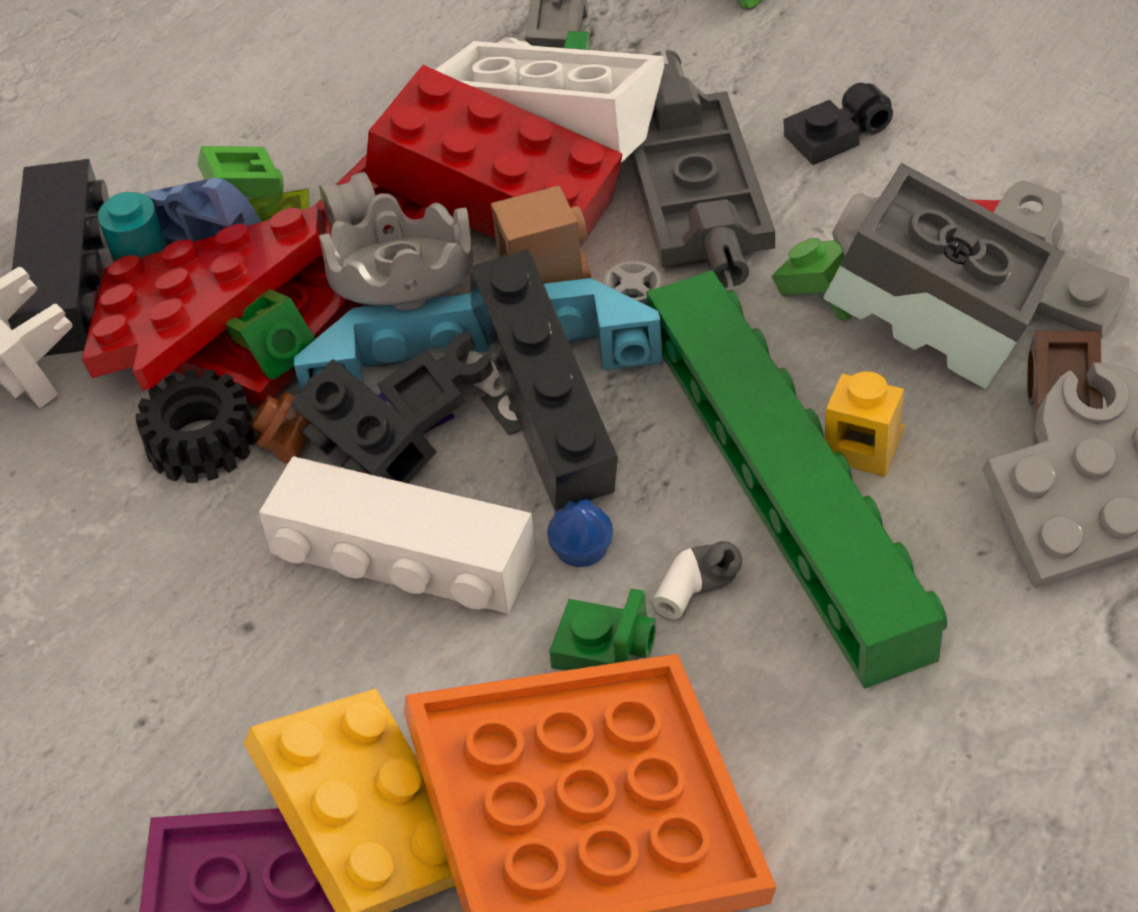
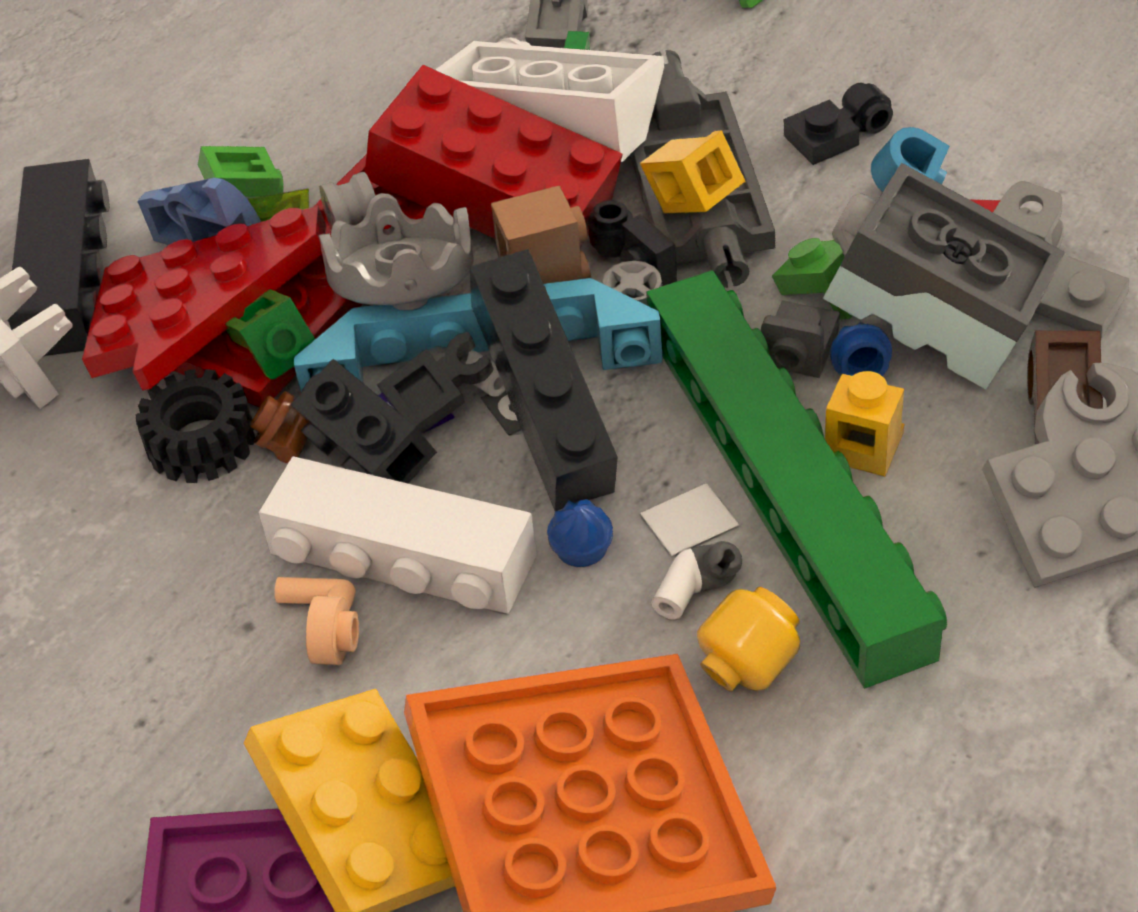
teal brick [98,192,167,262] -> none
green bracket [549,588,656,671] -> none
none -> light nougat plate [275,577,359,665]
none -> black plate [588,200,677,286]
none -> yellow brick [640,130,746,213]
none -> white sticker [640,483,739,556]
none -> yellow head [697,587,800,692]
none -> dark grey bracket [761,300,840,378]
none -> blue plate [830,322,892,376]
none -> dark azure plate [871,127,950,192]

